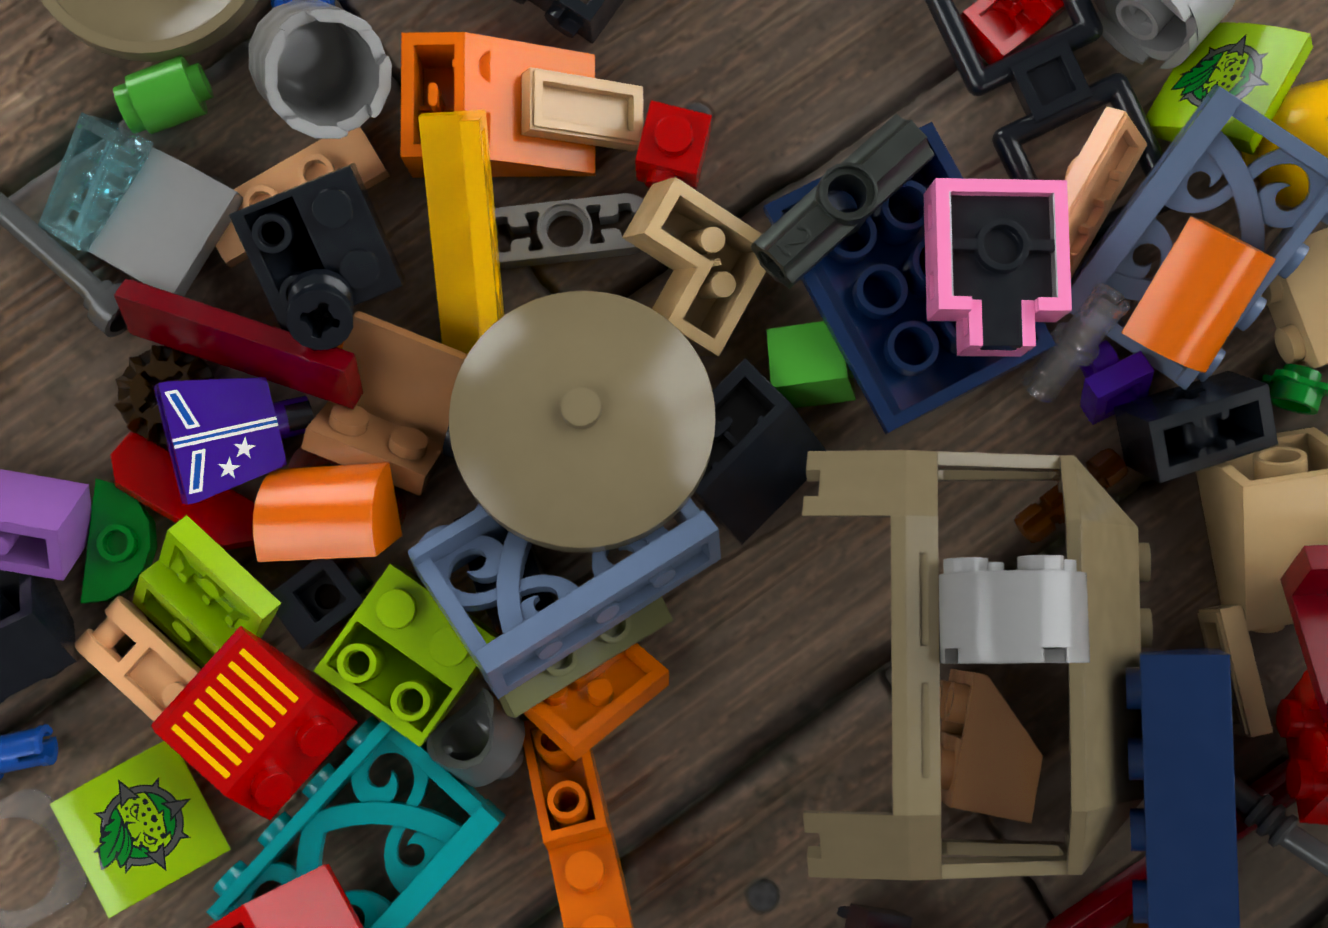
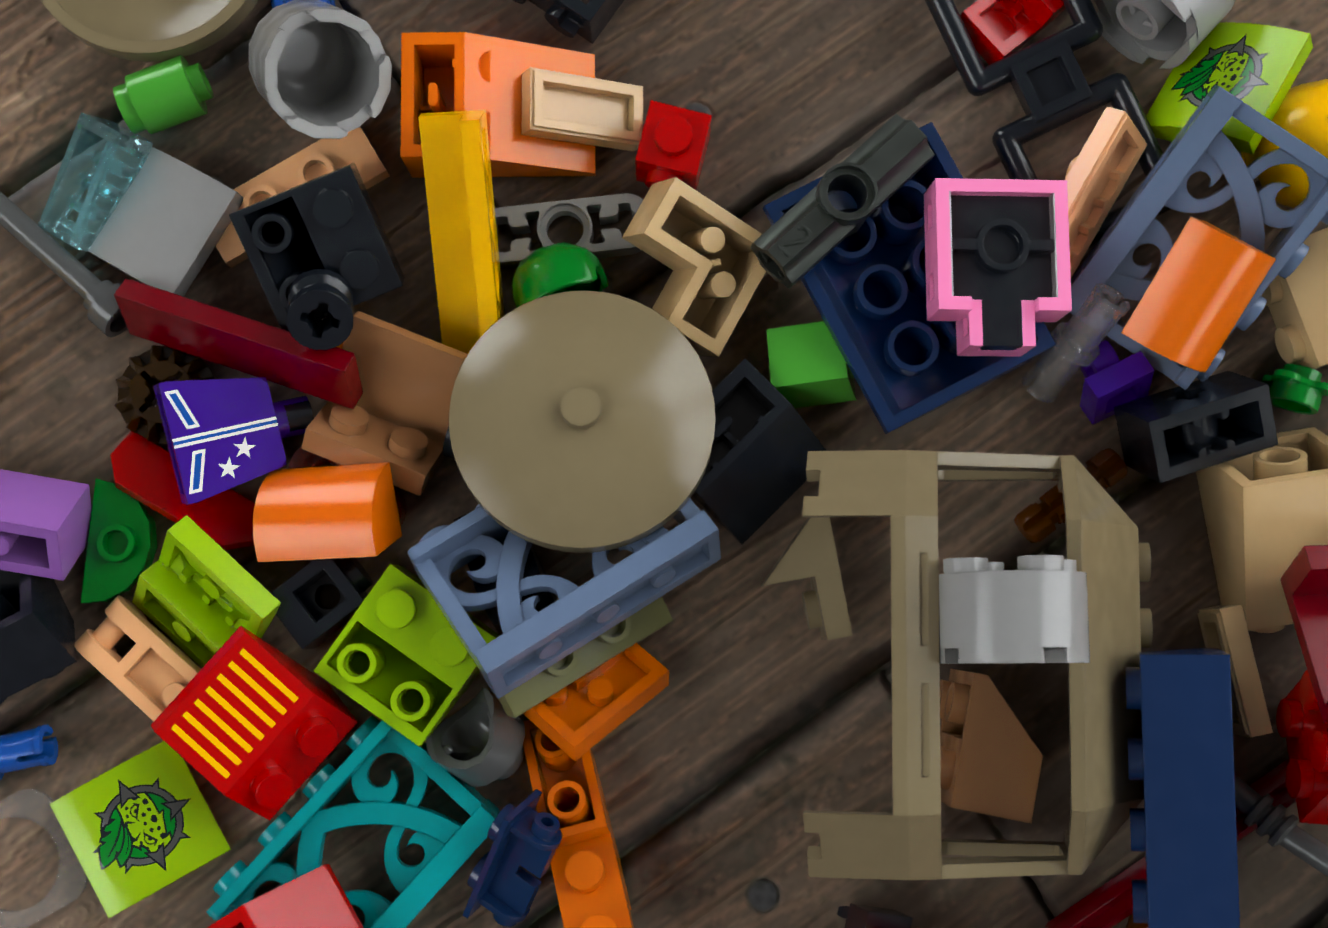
none -> dark blue hinge [463,789,562,927]
none -> green hair [512,242,609,308]
none -> dark tan slope [761,517,853,640]

